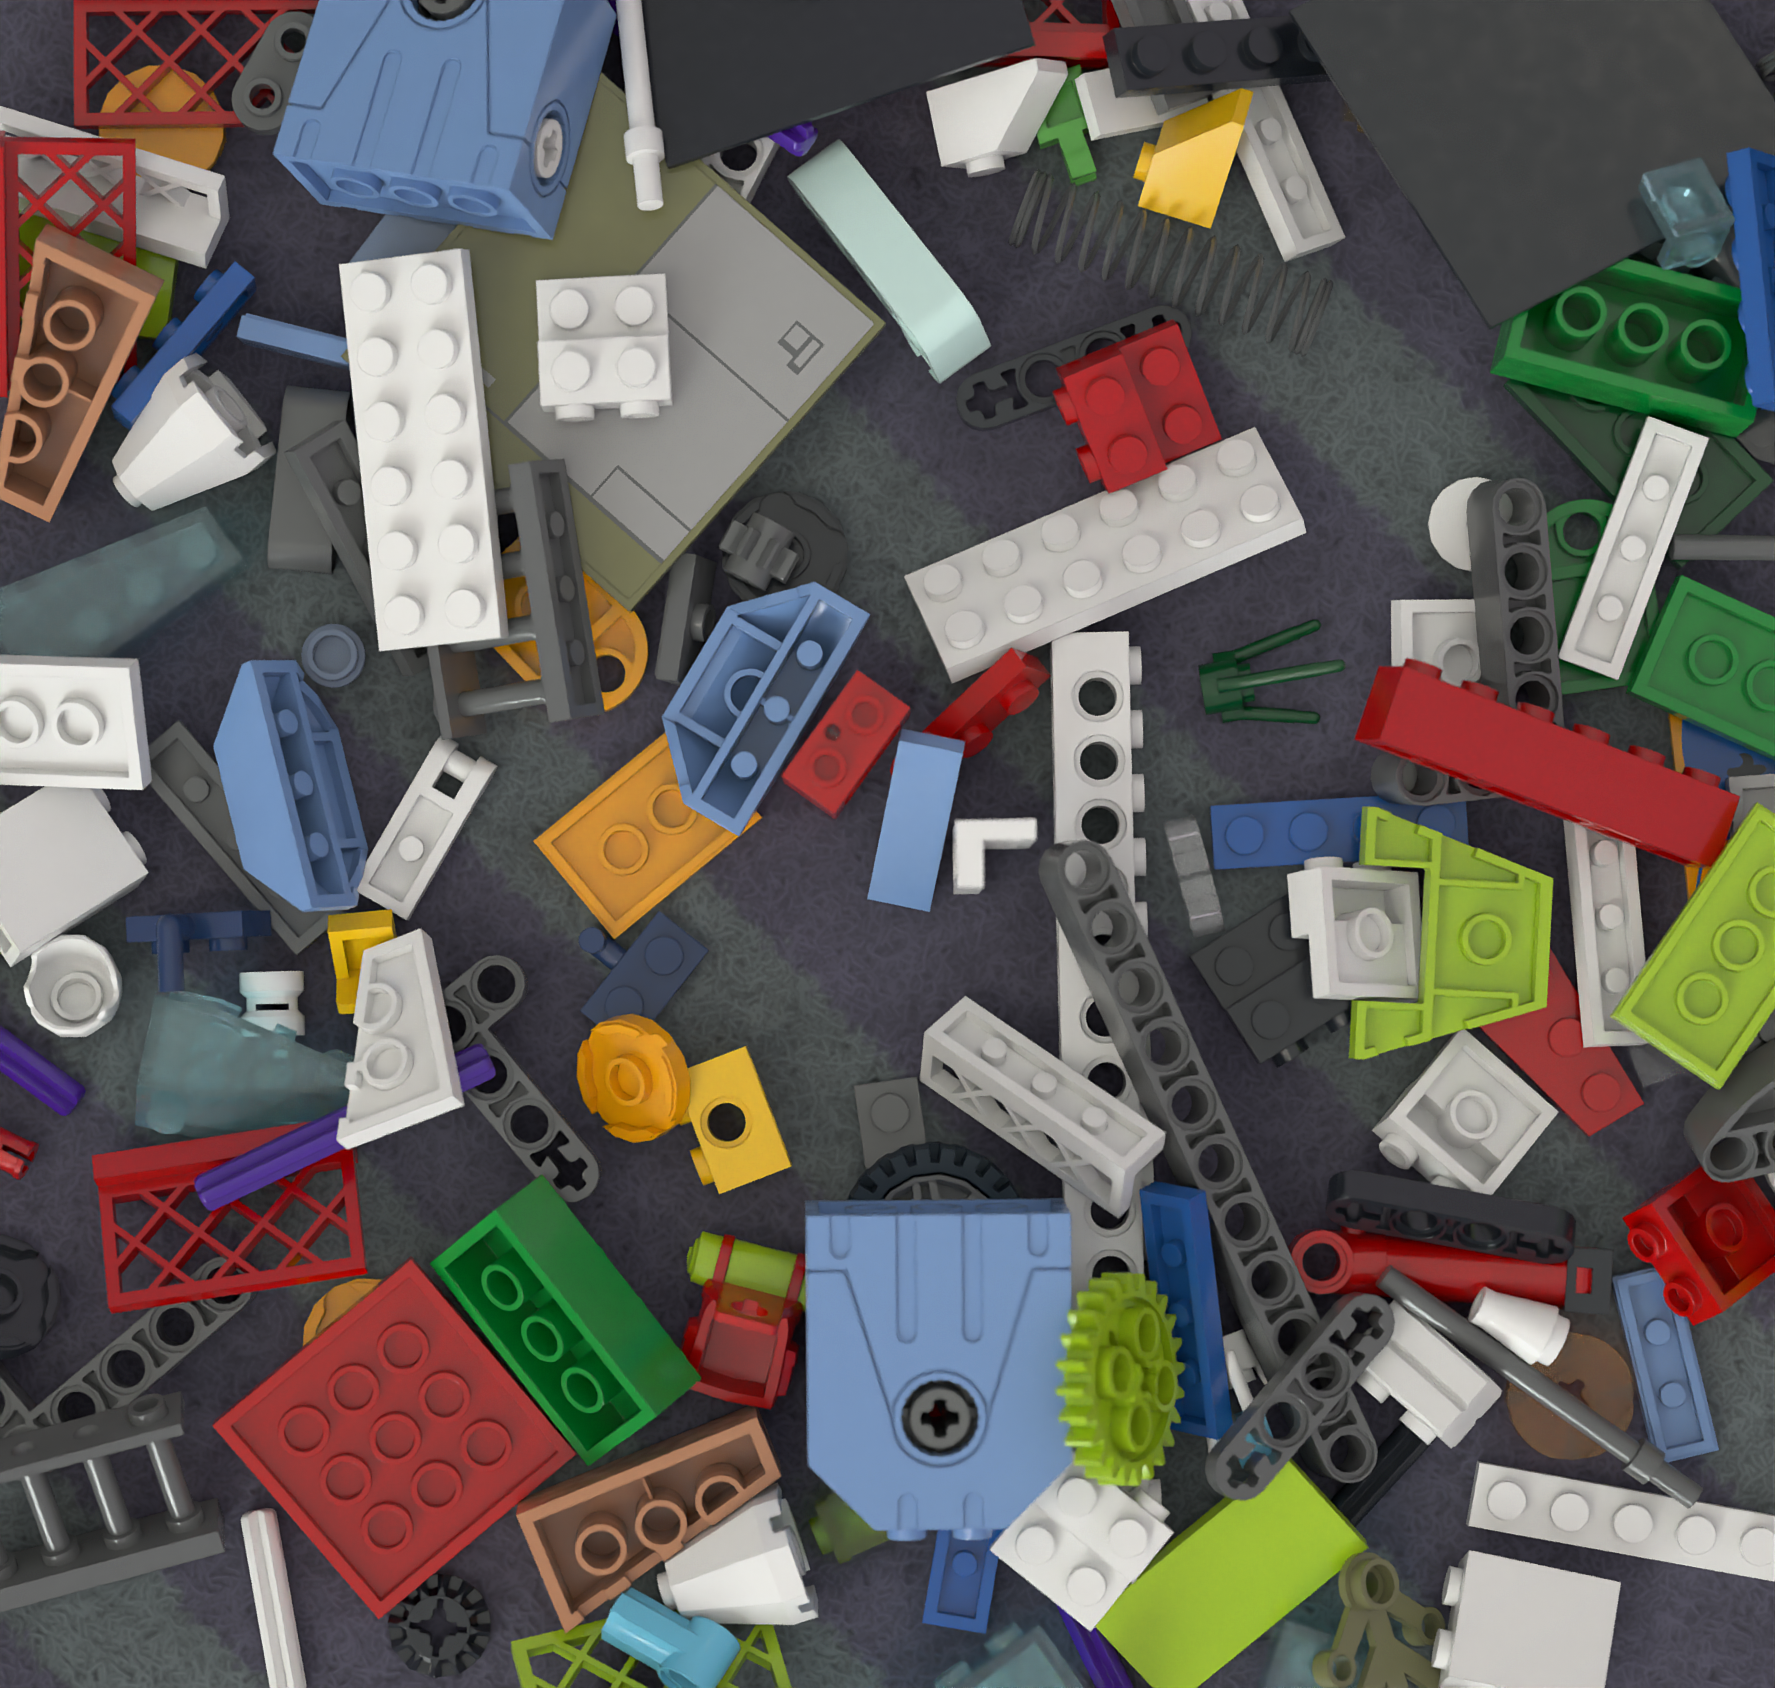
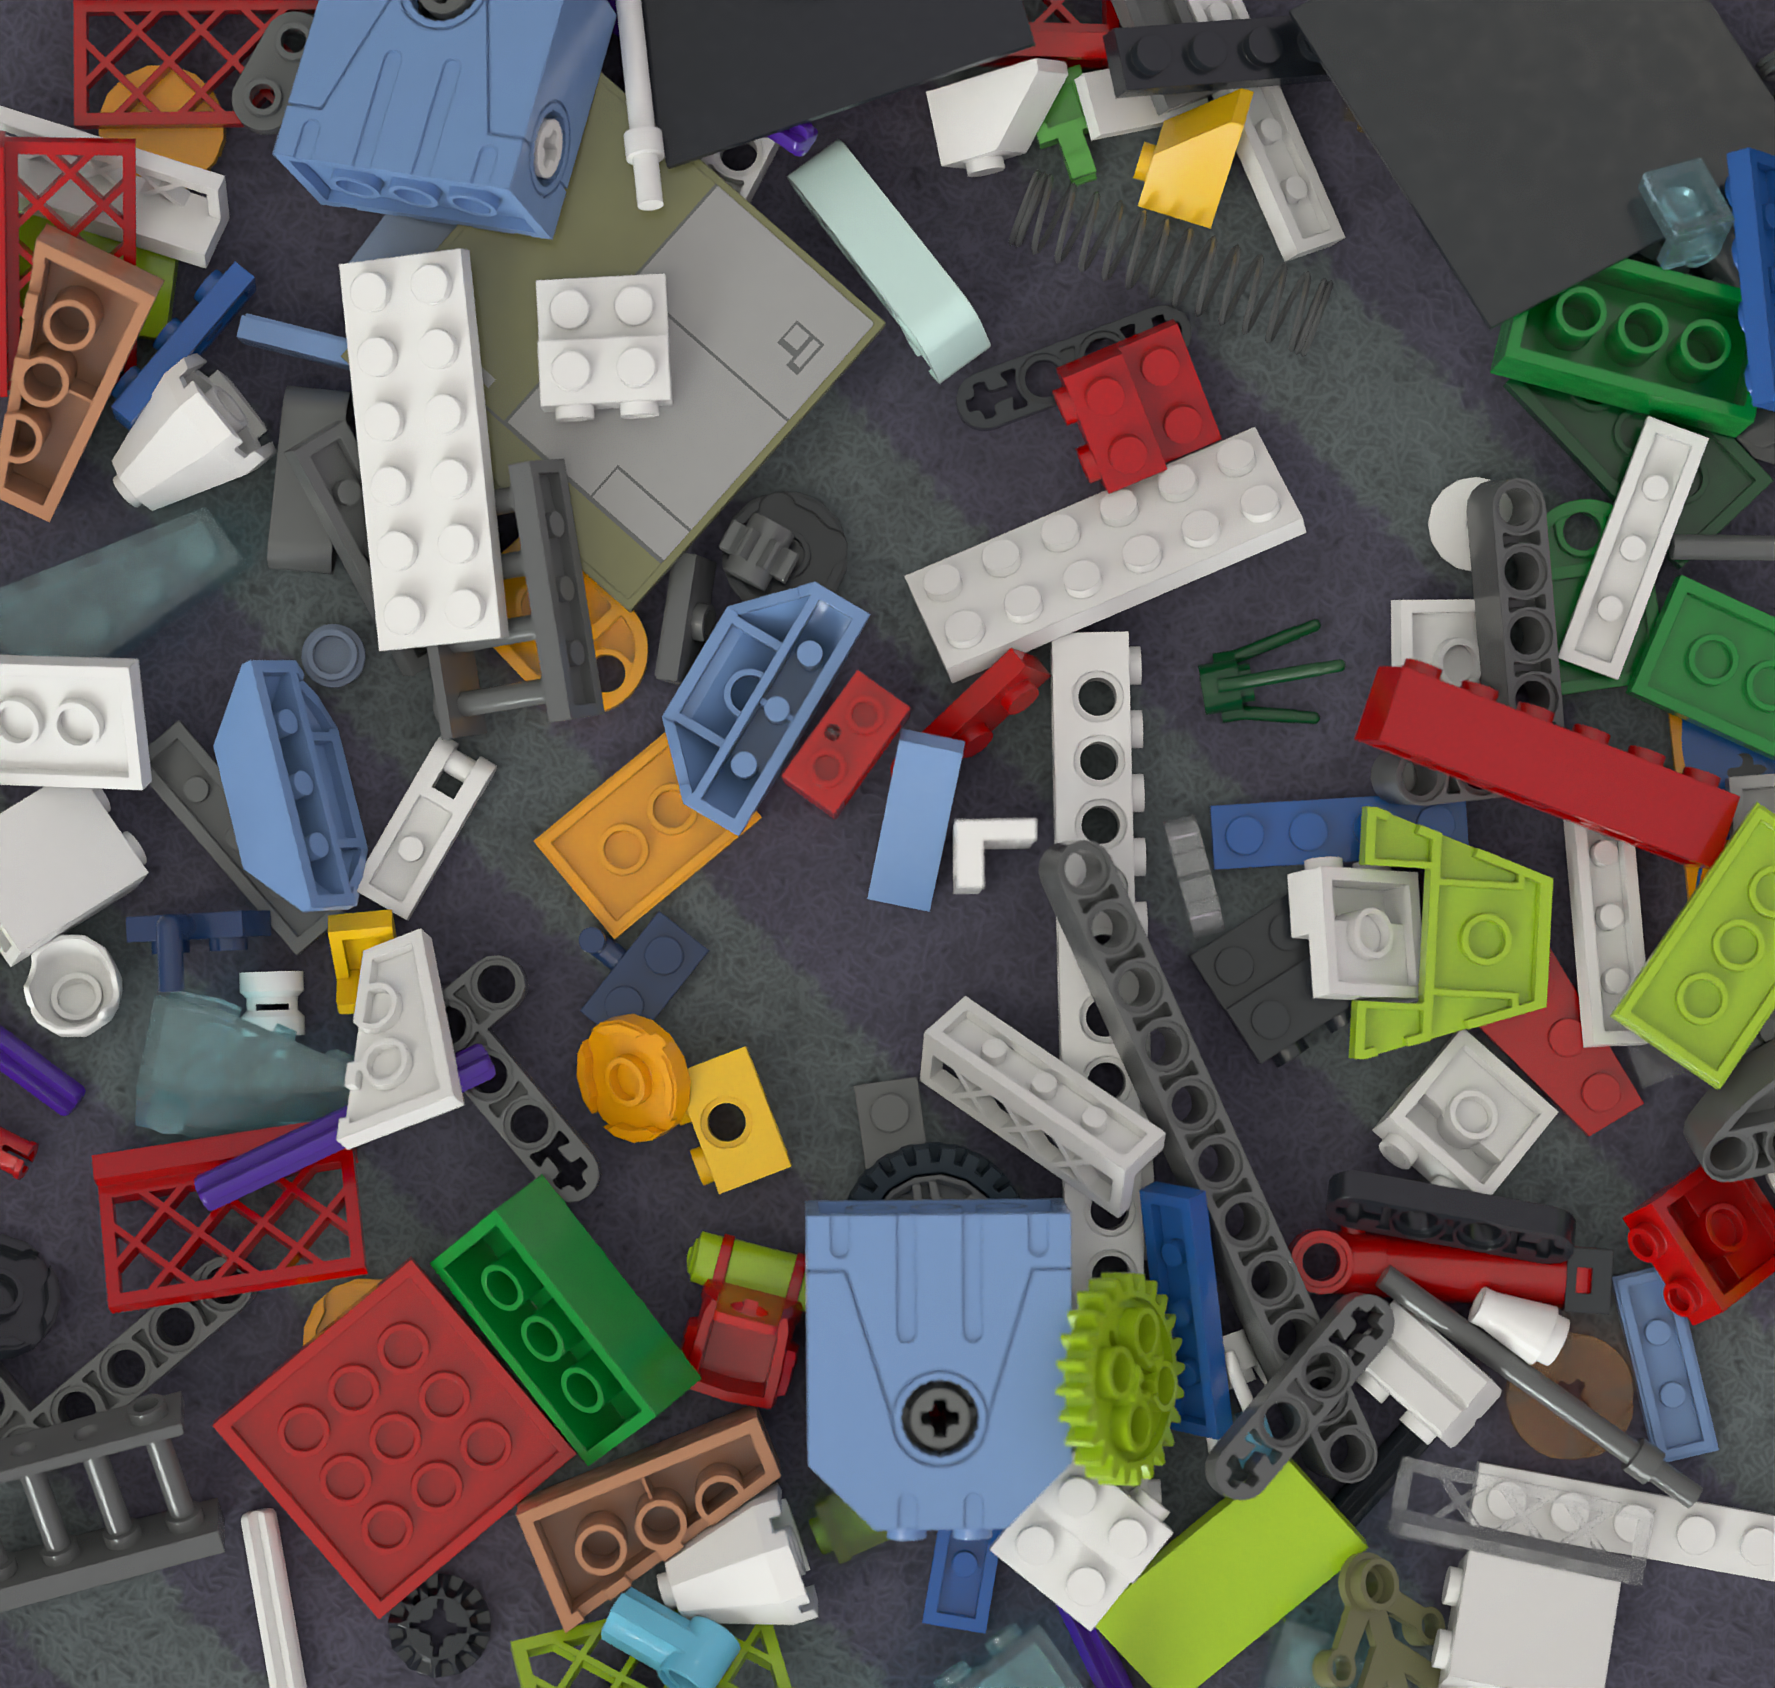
none -> clear fence [1381,1456,1656,1588]

